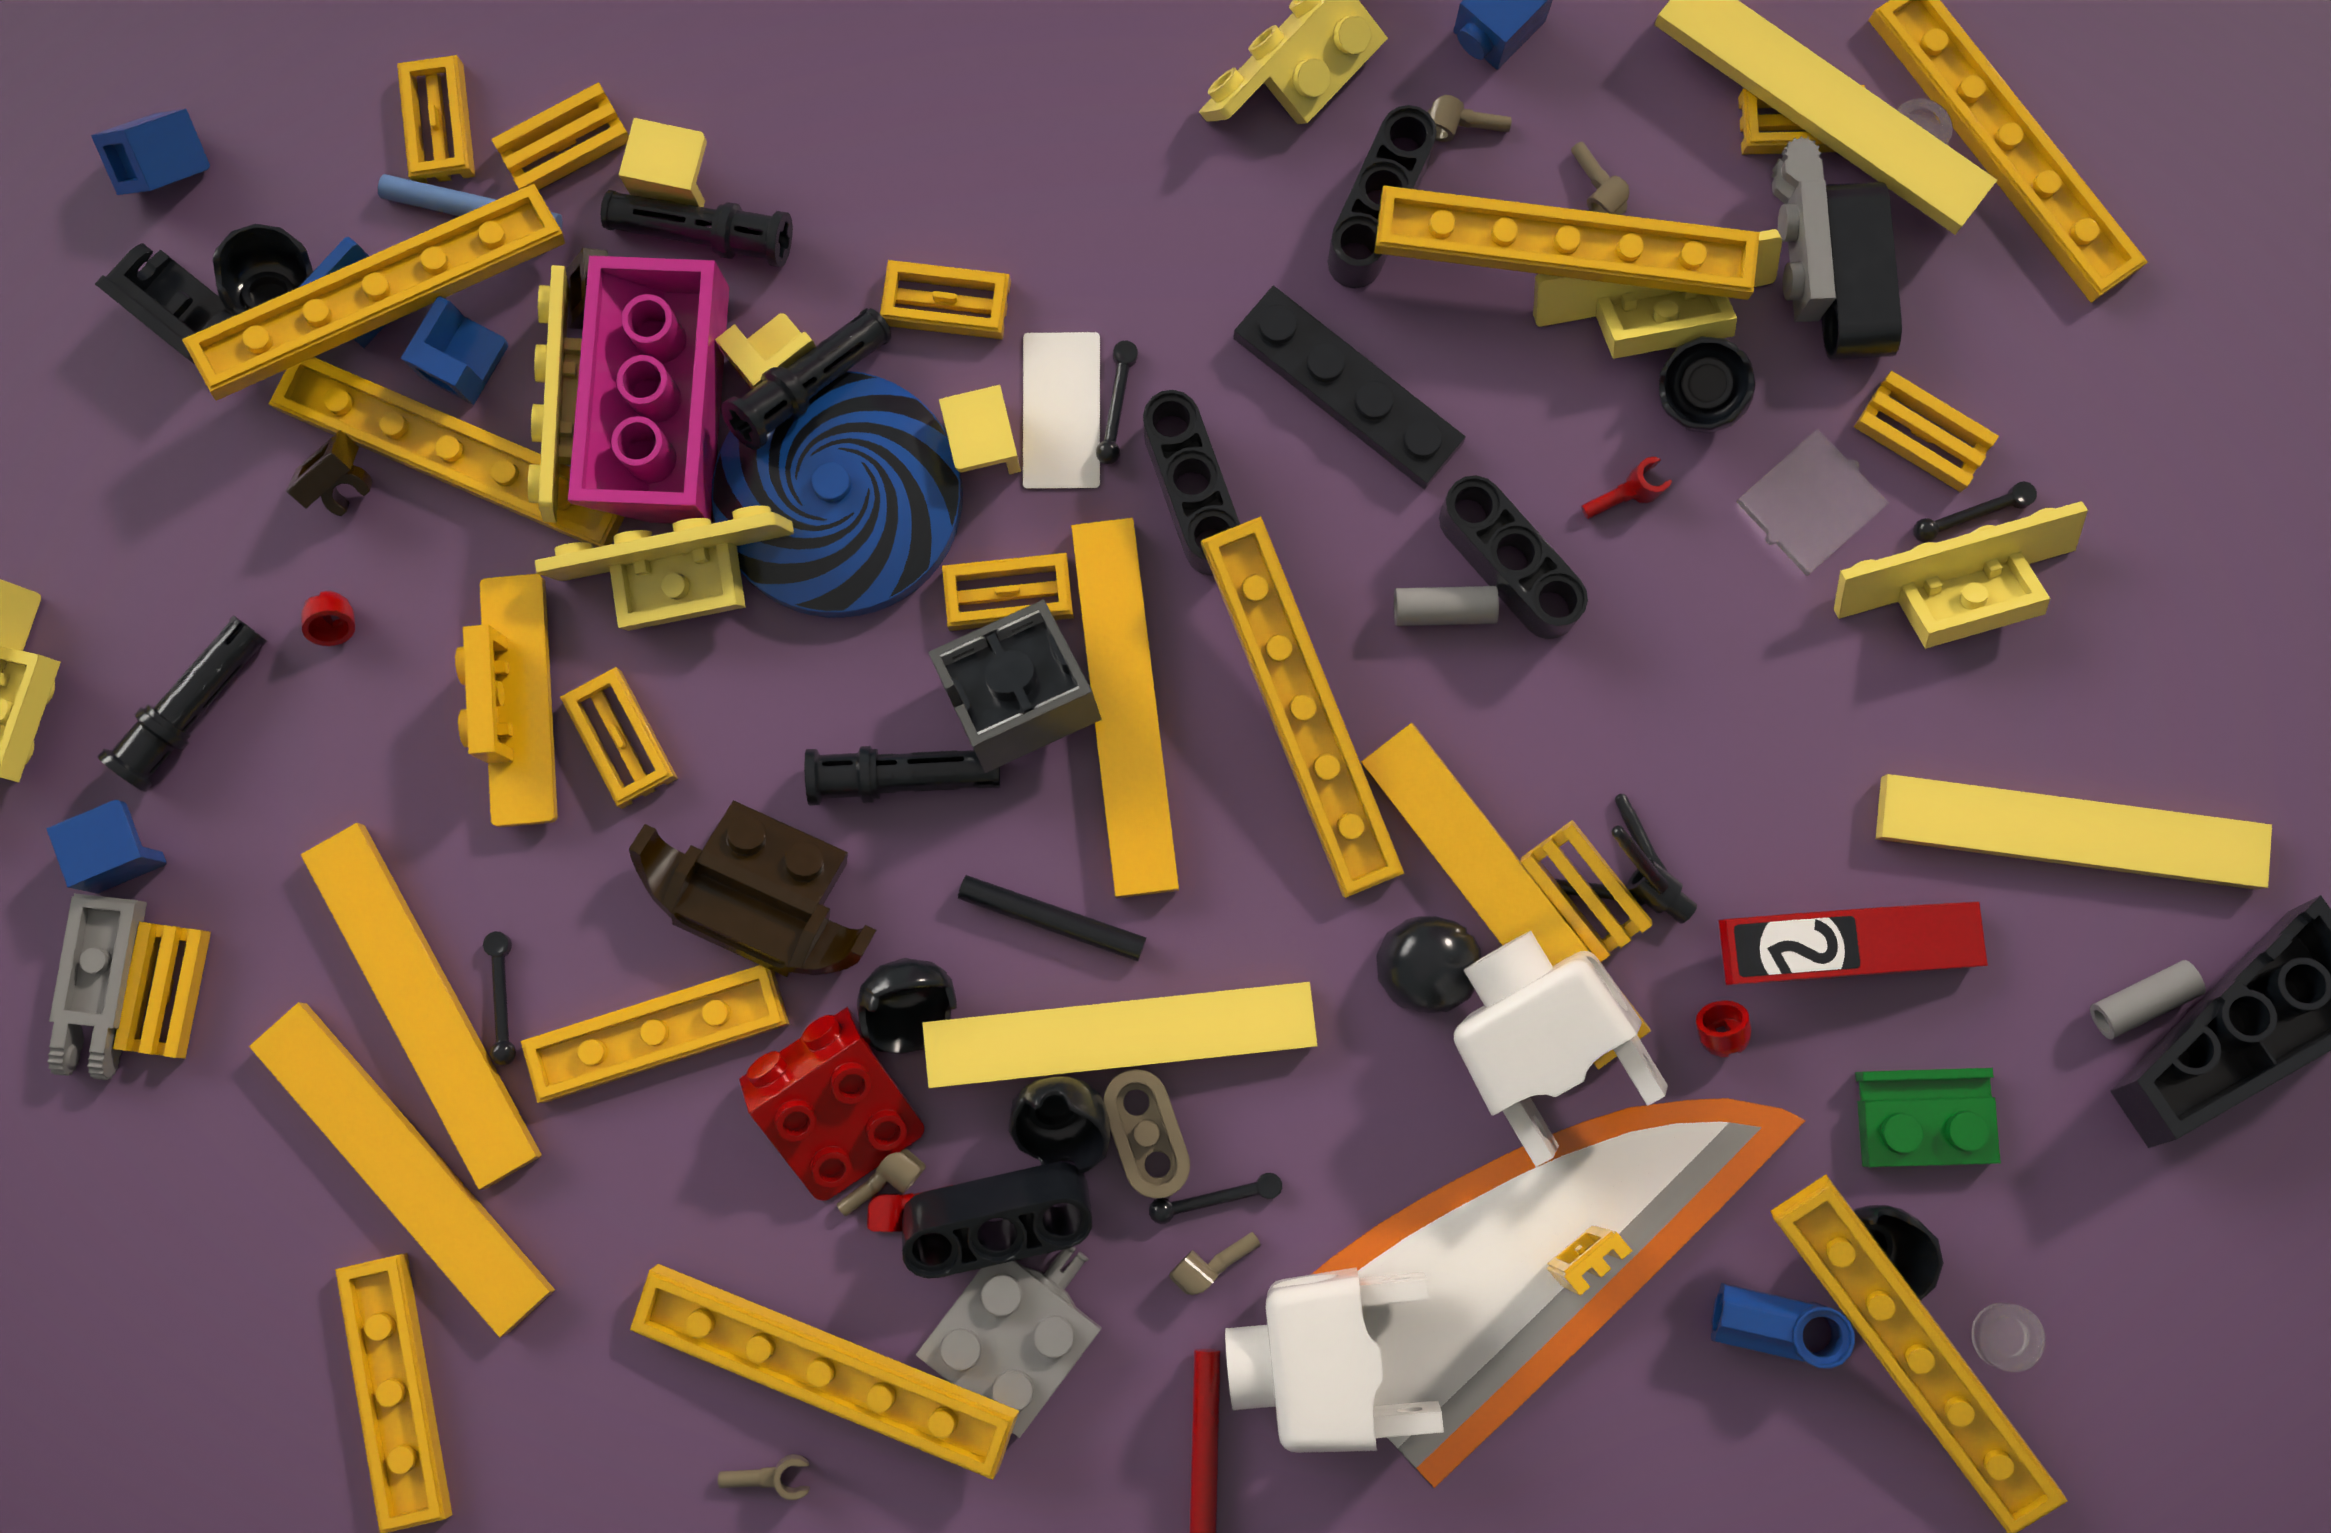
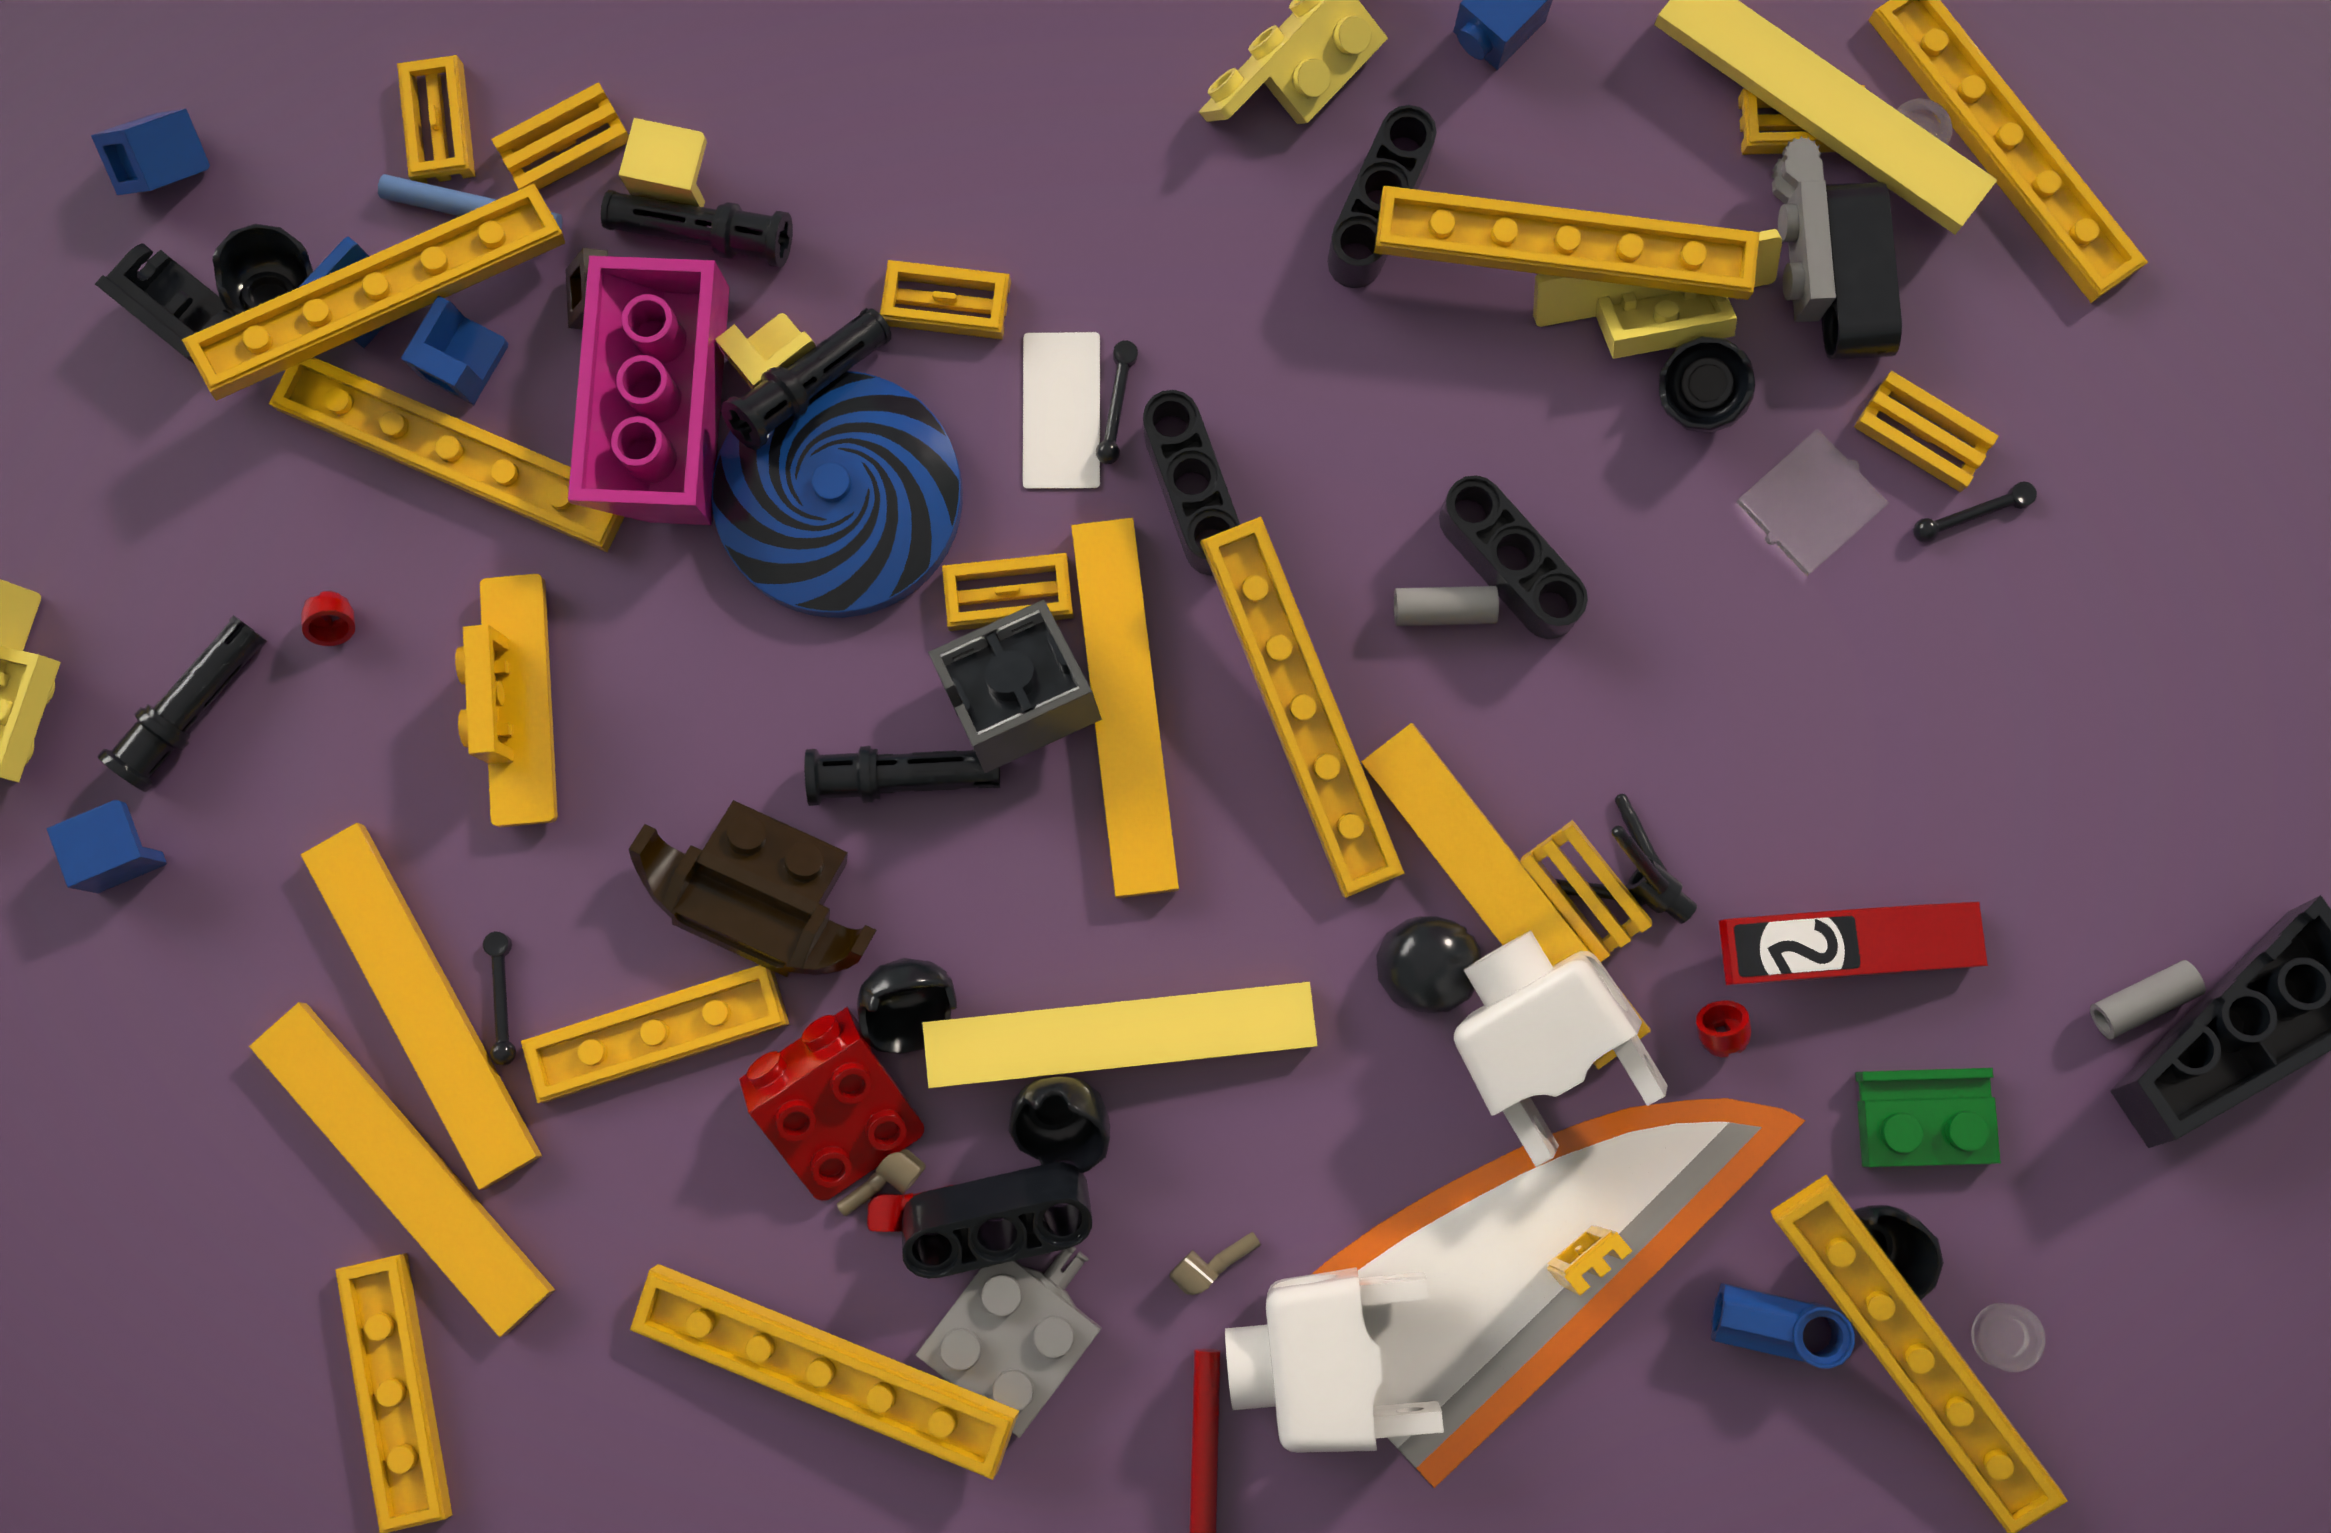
light grey hinge [47,893,147,1080] -> none
yellow tile [113,921,211,1059] -> none
dark brown tile [286,430,373,516] -> none
light yellow bracket [528,265,582,523] -> none
light yellow bracket [535,506,794,631] -> none
yellow tile [560,667,678,809] -> none
dark tan hand [718,1454,810,1500] -> none
light yellow panel [939,385,1021,474] -> none
black bar [958,875,1147,961] -> none
dark tan plate [1103,1069,1190,1198] -> none
black hinge [1149,1173,1282,1224] -> none
black plate [1234,285,1466,490] -> none
dark tan hand [1428,95,1512,142] -> none
dark tan hand [1571,142,1630,215] -> none
red hand [1581,457,1672,519] -> none
light yellow bracket [1834,501,2088,649] -> none
light yellow tile [1875,774,2272,890] -> none

